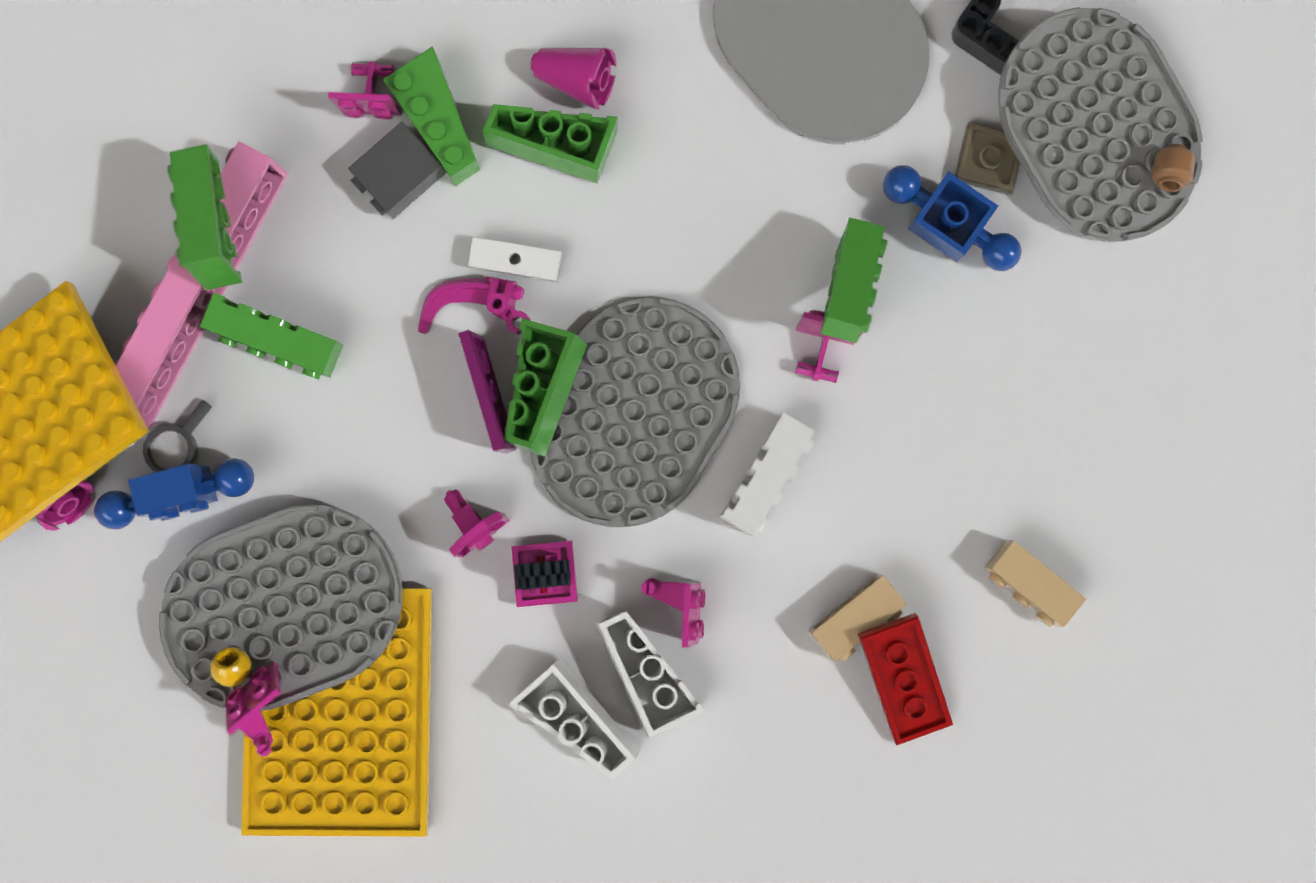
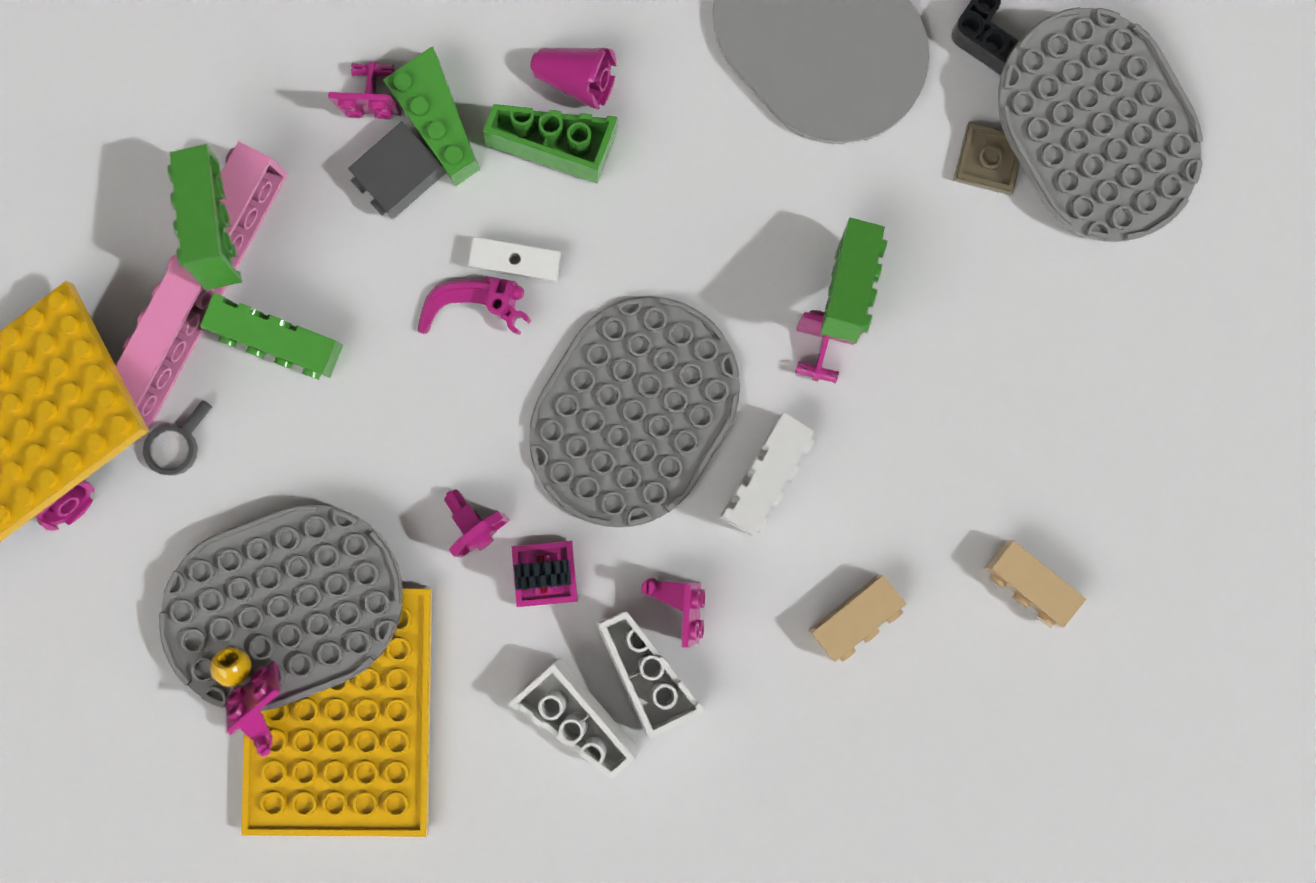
blue brick [94,458,254,530] -> none
magenta tile [458,330,517,453] -> none
bright green wedge [505,318,587,457] -> none
red tile [858,613,953,746] -> none
blue brick [883,165,1022,271] -> none
medium nougat head [1152,144,1195,192] -> none

